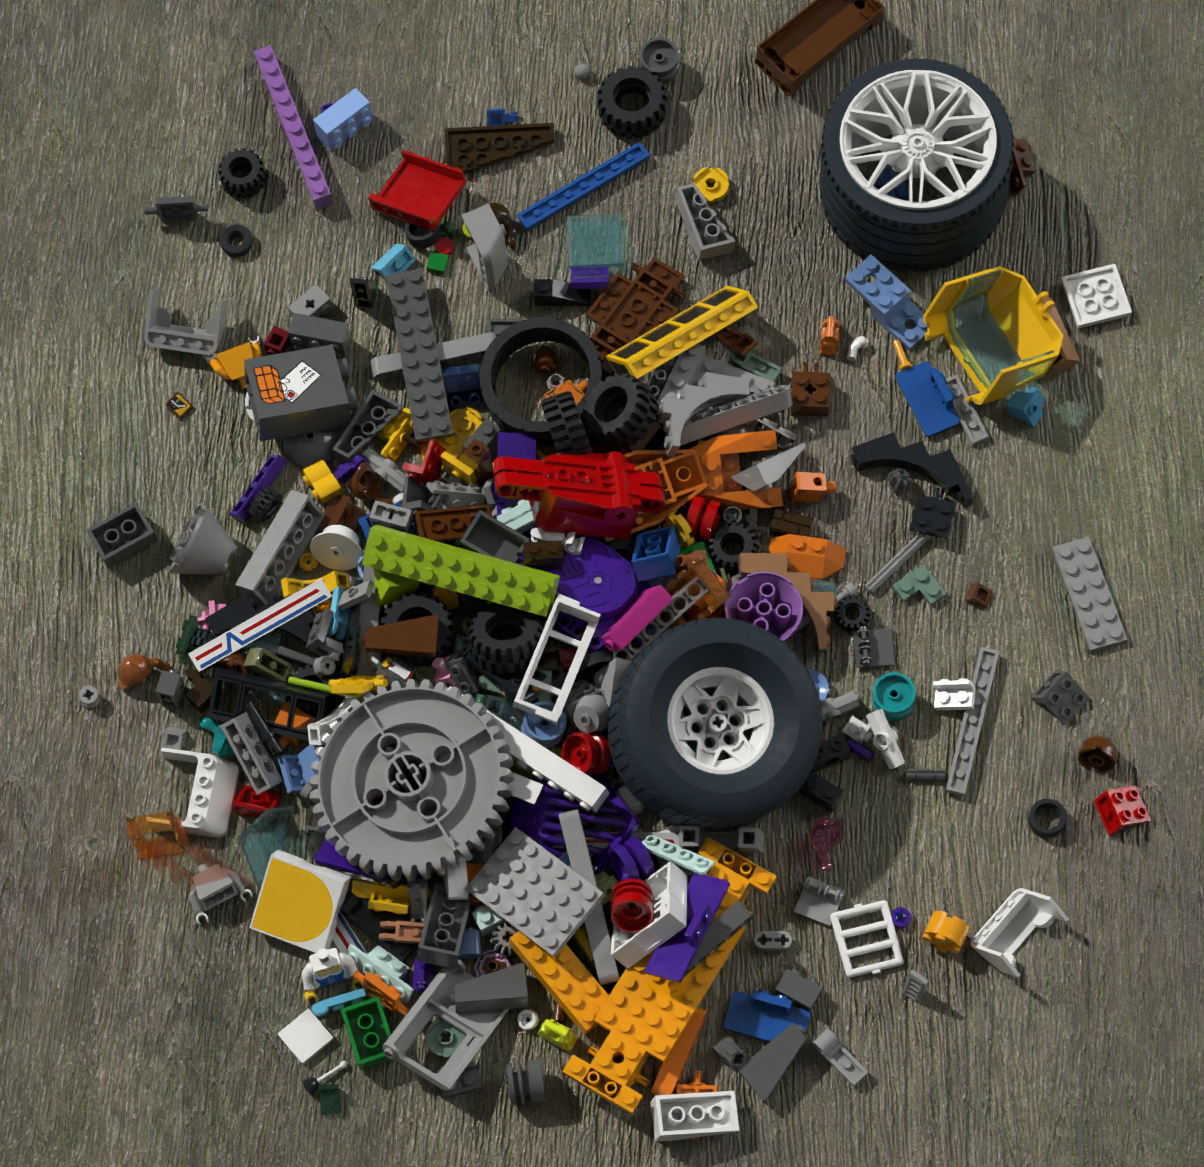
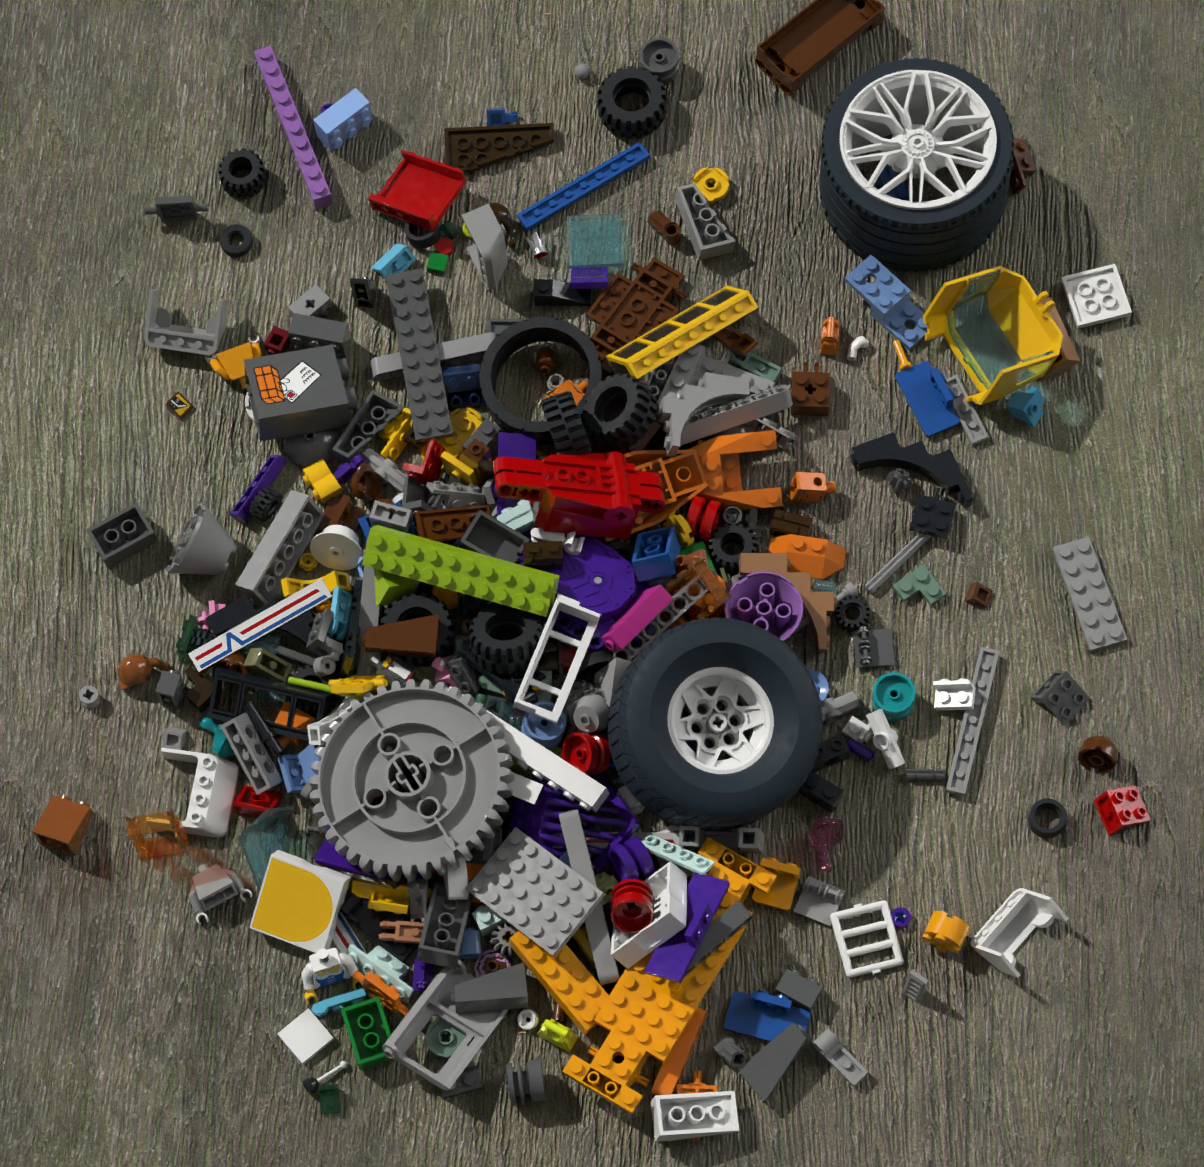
light grey plate [338,580,374,610] -> none
light grey wedge [732,443,806,491] -> none
light grey beam [754,931,792,951] -> none
none -> dark orange slope [32,795,93,856]
none -> flat silver piece [526,232,548,260]
none -> reddish brown piece [647,210,681,245]
none -> light orange bracket [752,857,800,911]

